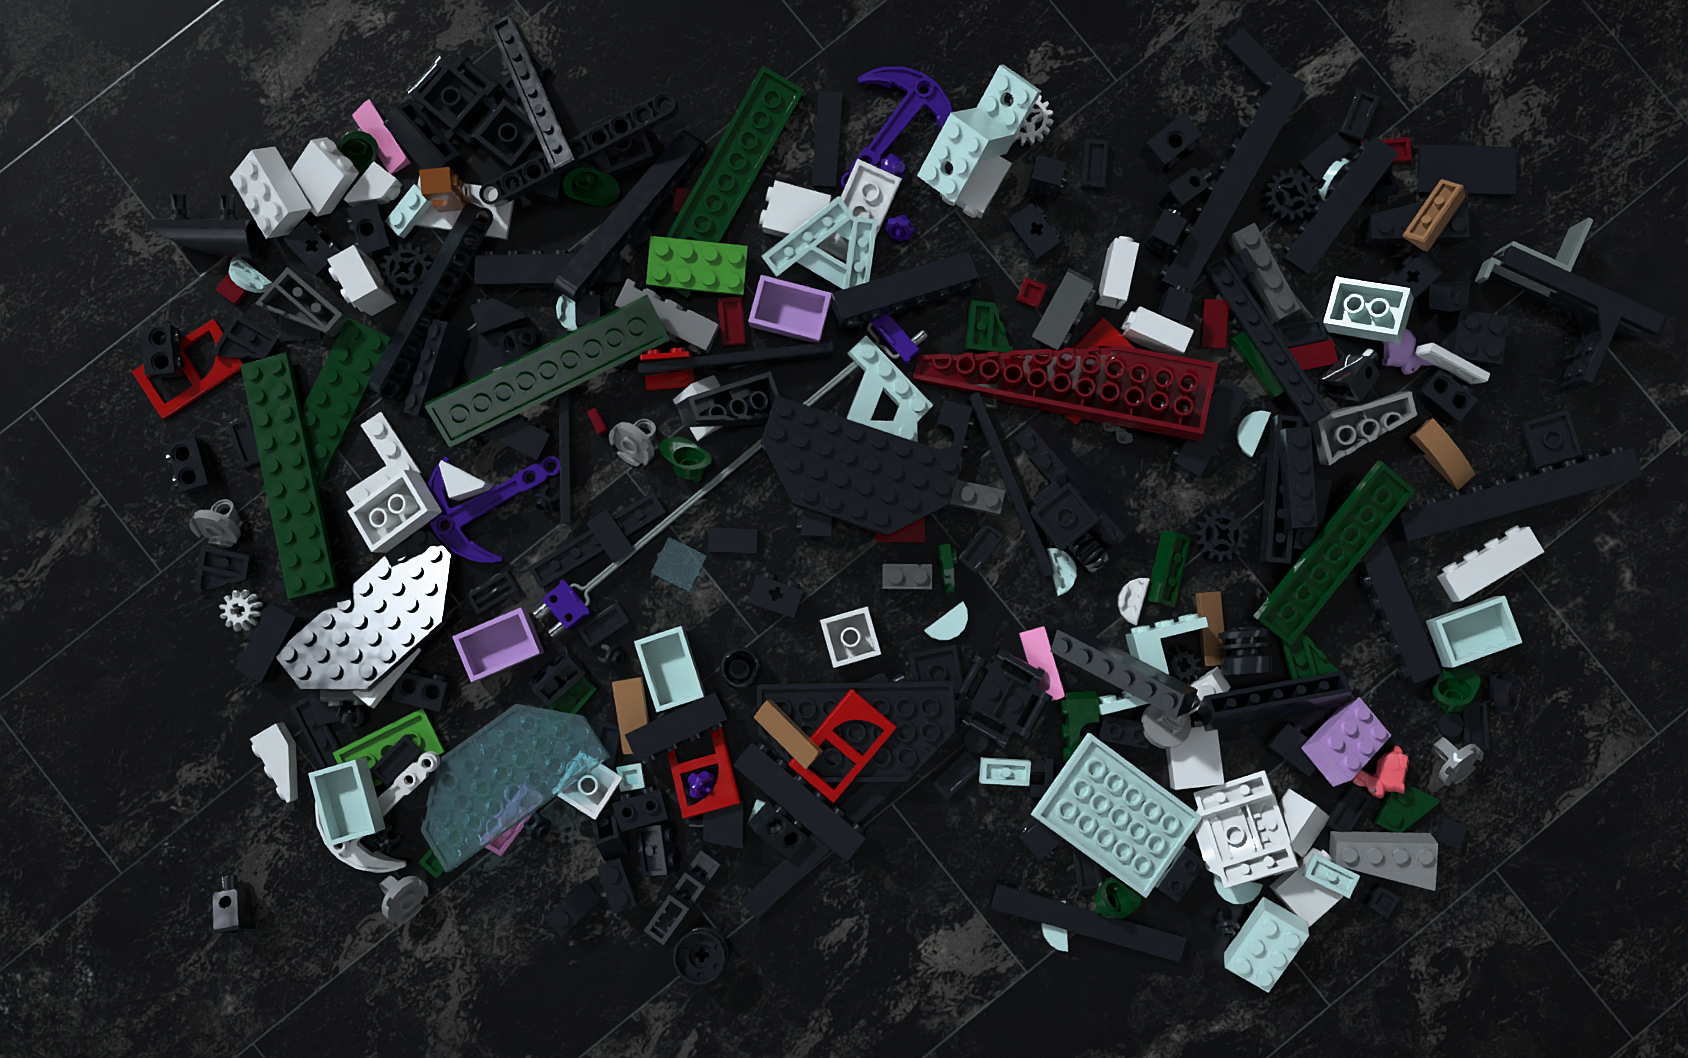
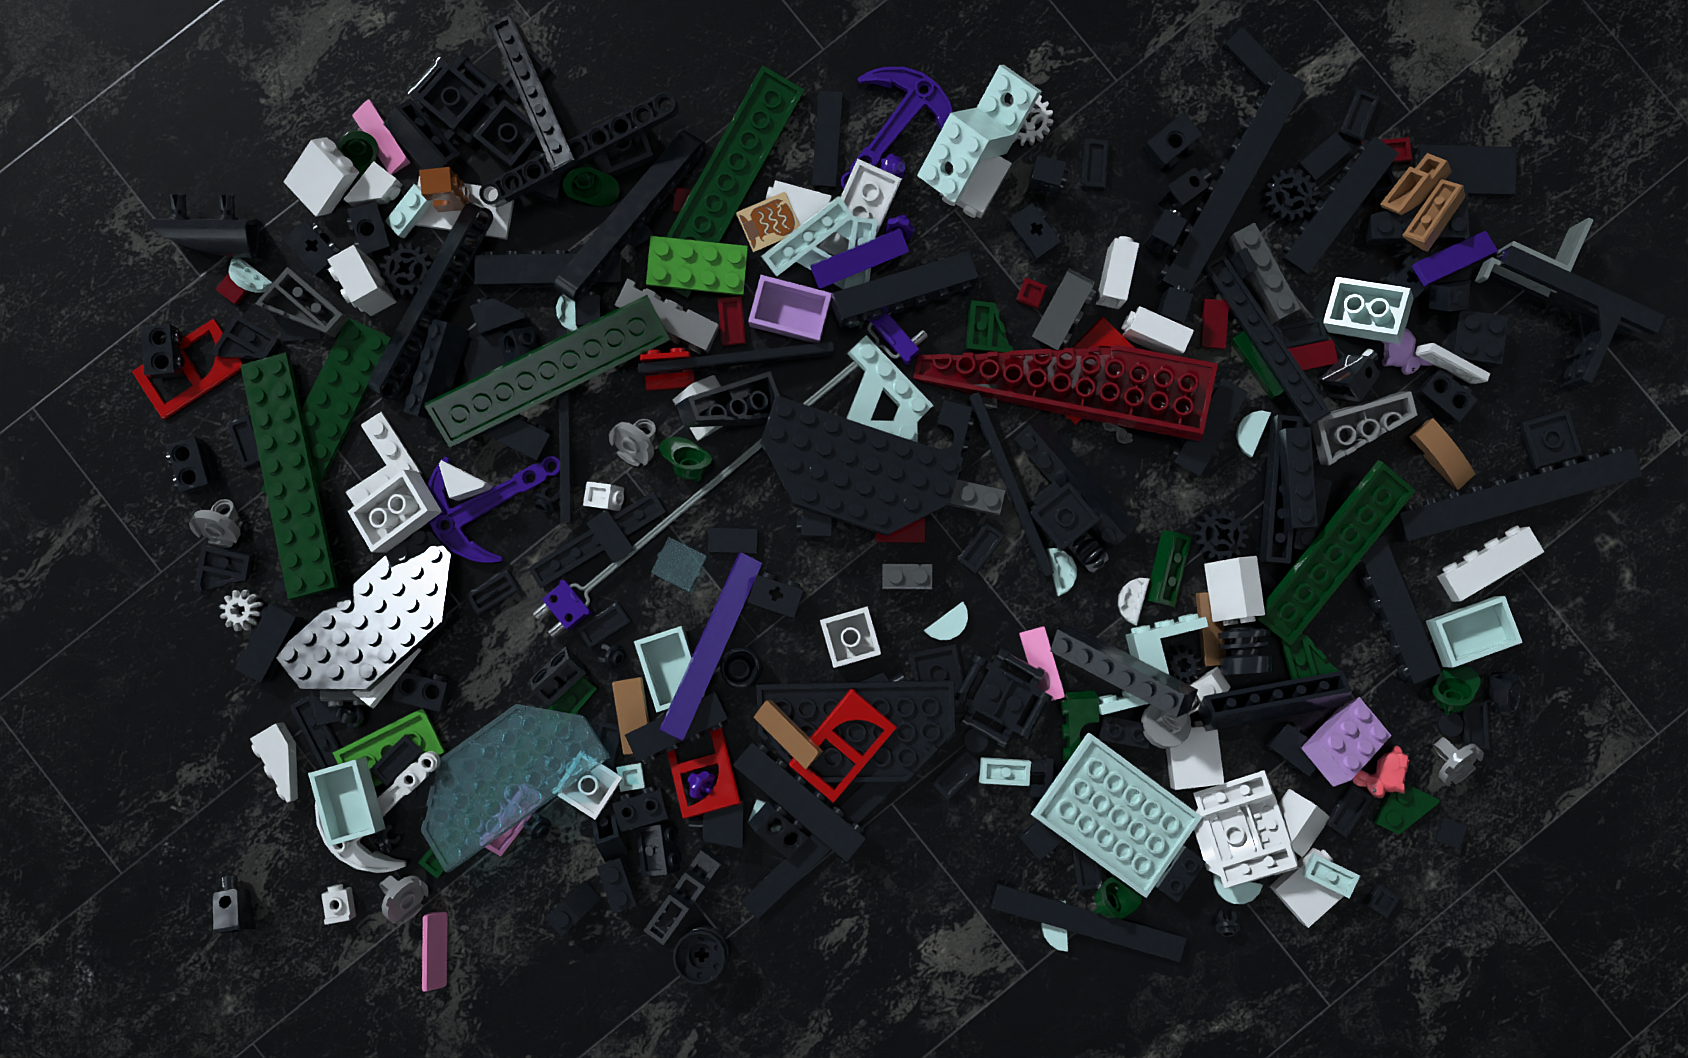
white brick [230,147,312,239] -> none
lavender piece [452,607,545,682] -> none
dark red tile [587,408,609,436] -> none
dark green wing [937,544,957,594] -> none
light aqua brick [1224,897,1309,993] -> none
light aqua tile [1317,158,1349,201] -> none
light grey wedge [1329,831,1438,891] -> none
none -> white brick [322,884,356,924]
none -> bright pink slope [422,912,448,991]
none -> white bracket [583,482,624,511]
none -> dark purple tile [659,552,762,741]
none -> sticker [736,192,800,252]
none -> dark purple tile [809,229,909,289]
none -> white brick [1204,556,1265,626]
none -> medium nougat slope [1380,153,1452,215]
none -> dark purple tile [1412,231,1498,287]

